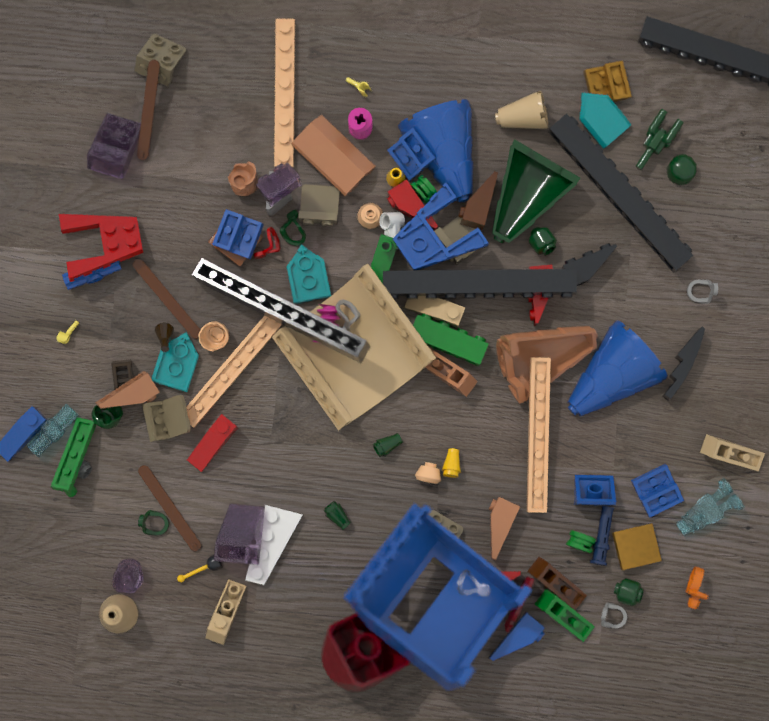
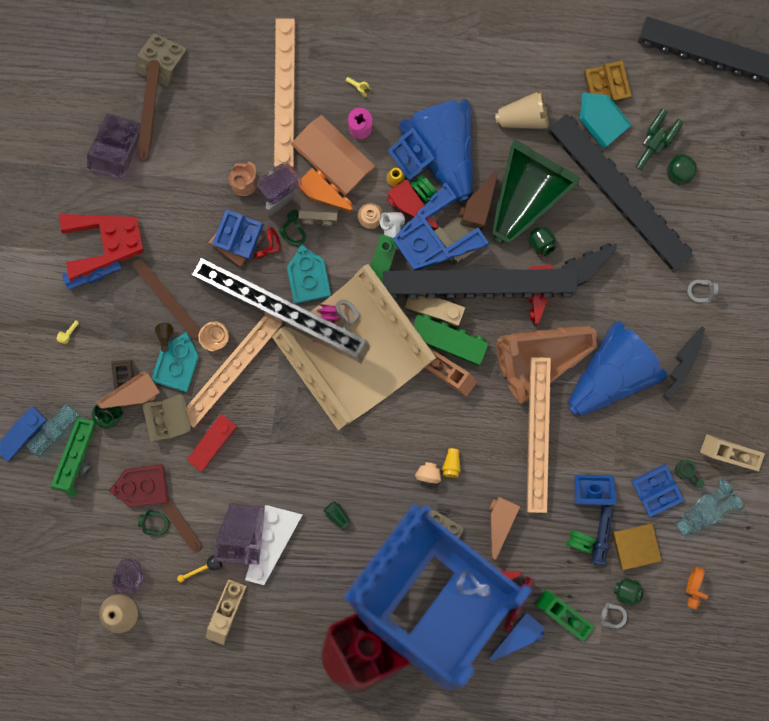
dark green cone [373,433,403,457] -> none
reddish brown slope [527,557,587,610] -> none
none -> dark red tile [109,464,168,507]
none -> orange slope [296,168,353,213]
none -> dark green piece [675,460,704,488]

